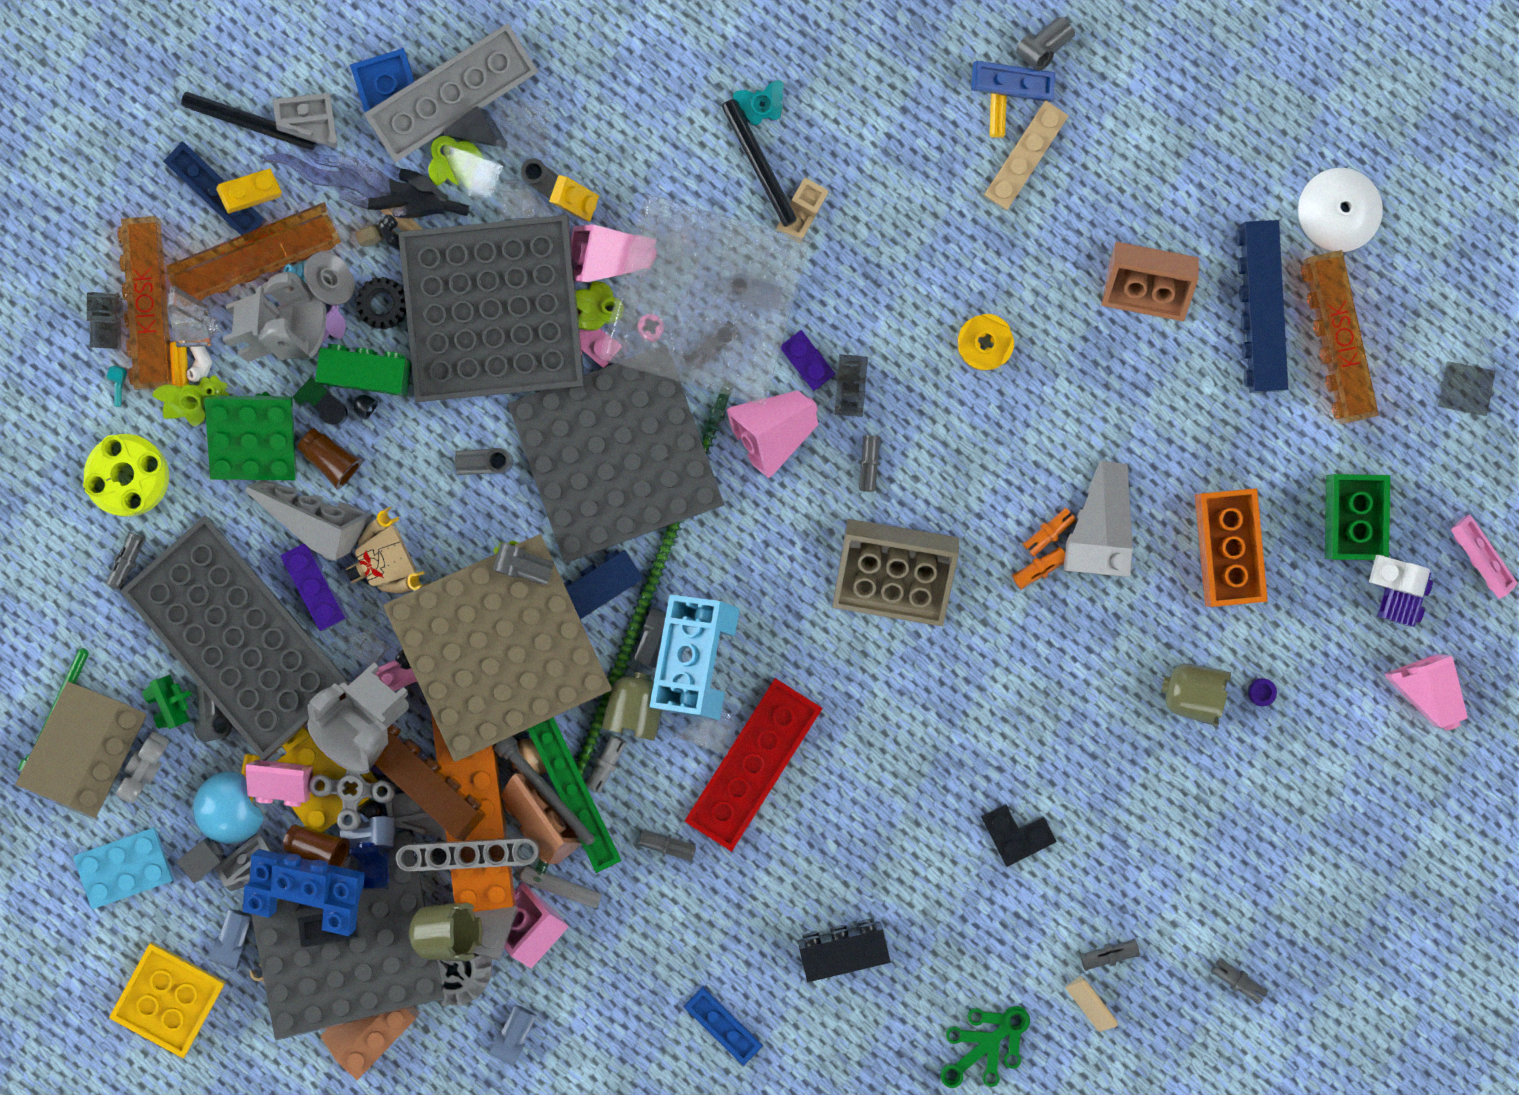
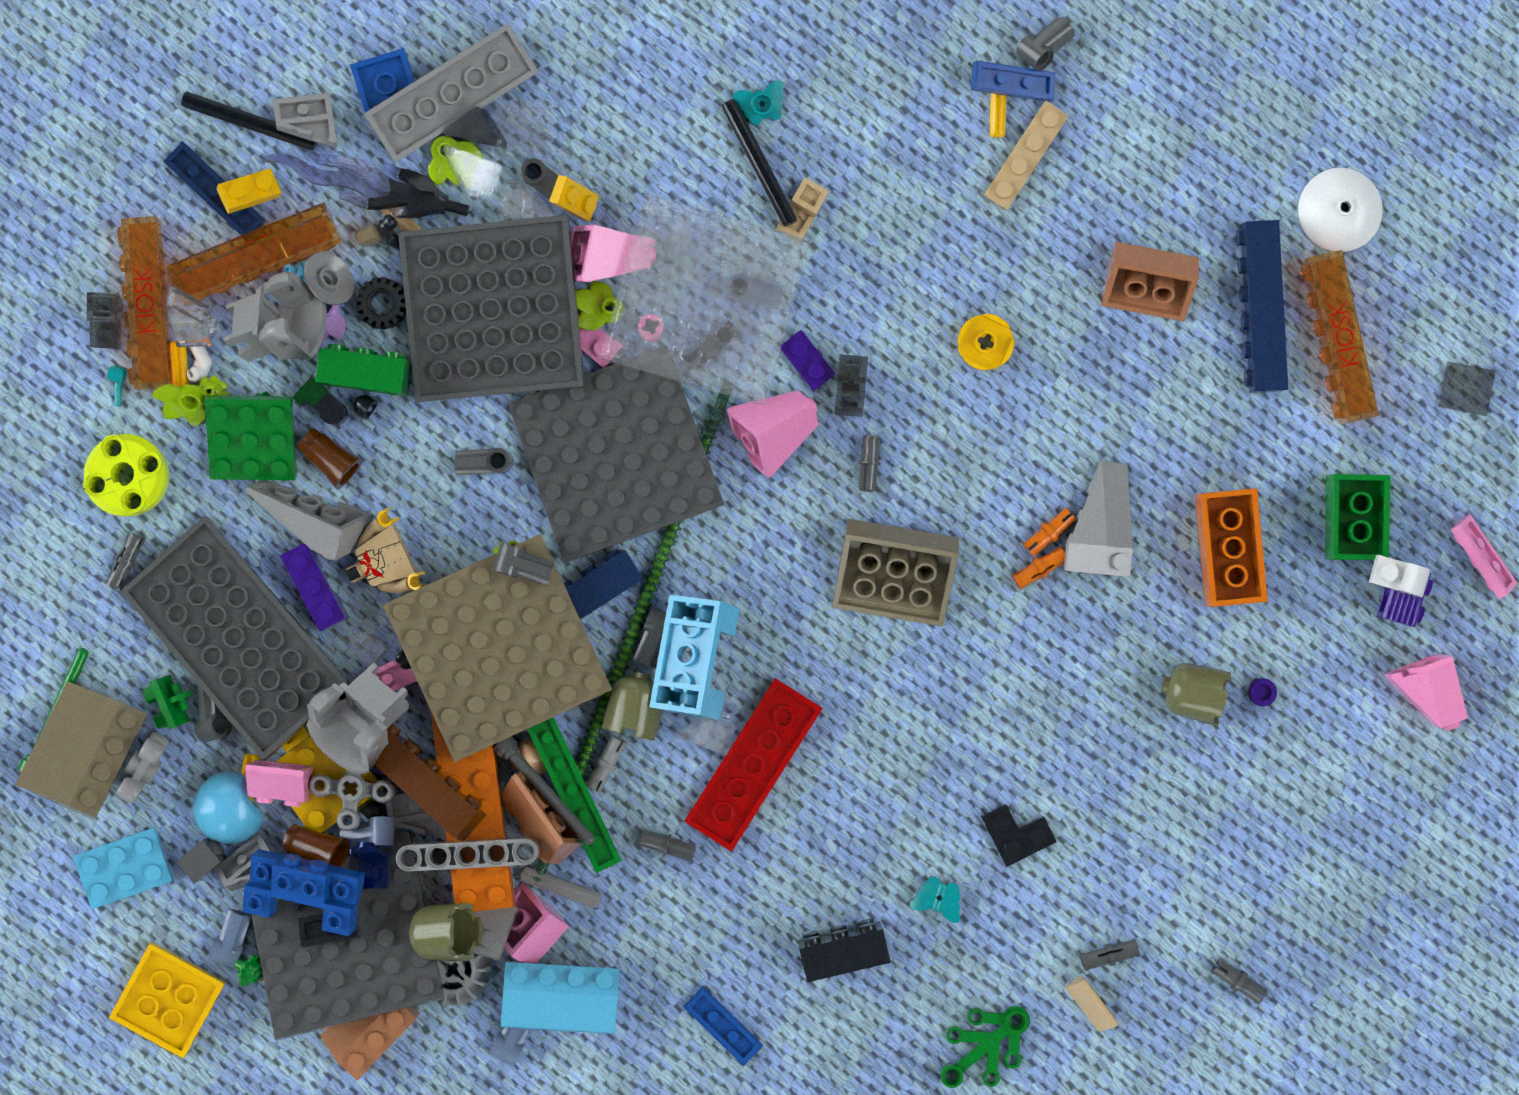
none -> green plant [234,954,263,986]
none -> medium azure slope [501,962,620,1034]
none -> teal animal [910,876,961,923]

